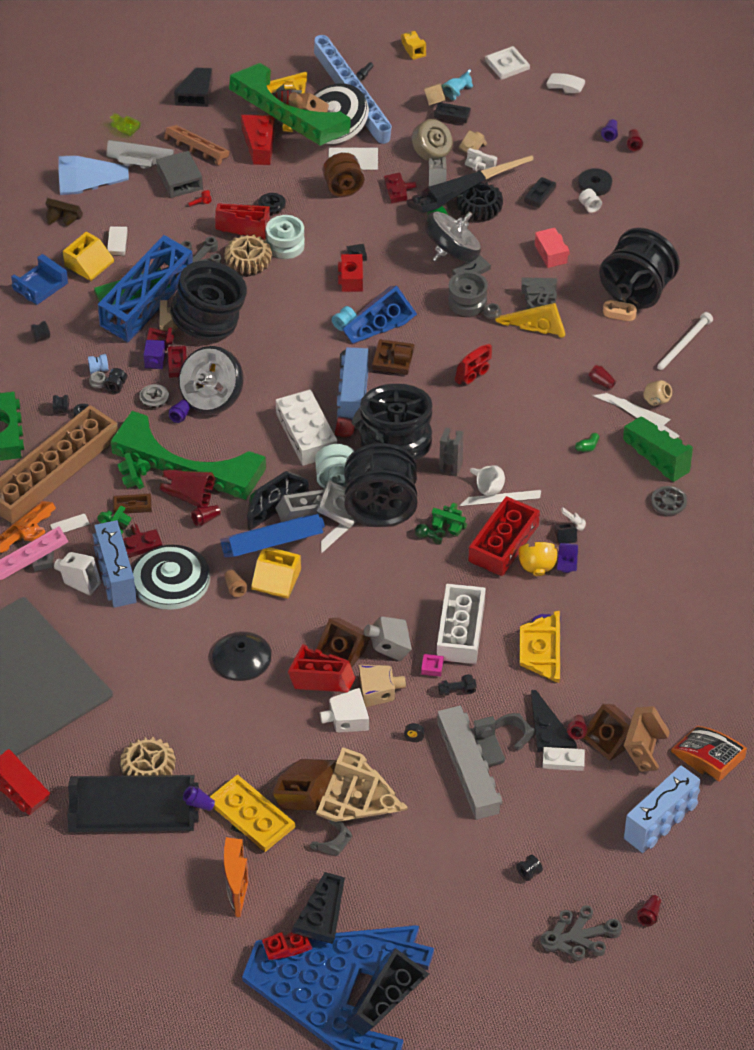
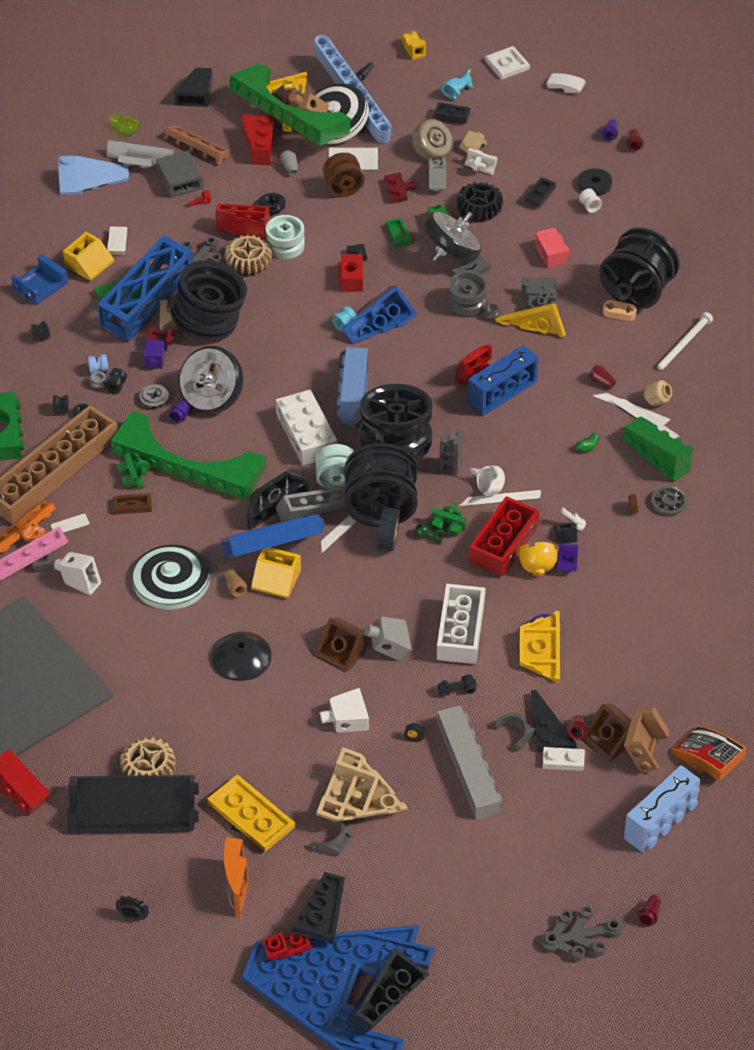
dark brown tile [45,198,83,226] -> none
medium blue brick [92,520,137,608] -> none
green hips [97,505,132,535] -> none
dark red plate [123,524,163,558] -> none
dark red piece [159,470,215,508] -> none
dark red plate [168,346,187,378] -> none
dark purple cone [183,786,215,811] -> none
dark red cone [191,505,221,526] -> none
reddish brown slope [273,759,337,811] -> none
red wedge [288,644,355,692] -> none
white tile [317,480,355,528] -> none
red tile [334,416,355,437] -> none
tan torso [359,665,406,707] -> none
reddish brown plate [372,339,415,375] -> none
black plate [407,155,533,213] -> none
dark pink plate [421,654,444,677] -> none
tan brick [424,83,445,105] -> none
dark grey bracket [473,716,505,767] -> none
black wheel [516,854,543,881] -> none
none -> black gear [115,896,149,920]
none -> light grey cone [280,150,299,176]
none -> black wheel [377,507,400,551]
none -> green tile [385,217,412,248]
none -> blue brick [468,345,539,417]
none -> reddish brown tile [628,494,638,514]

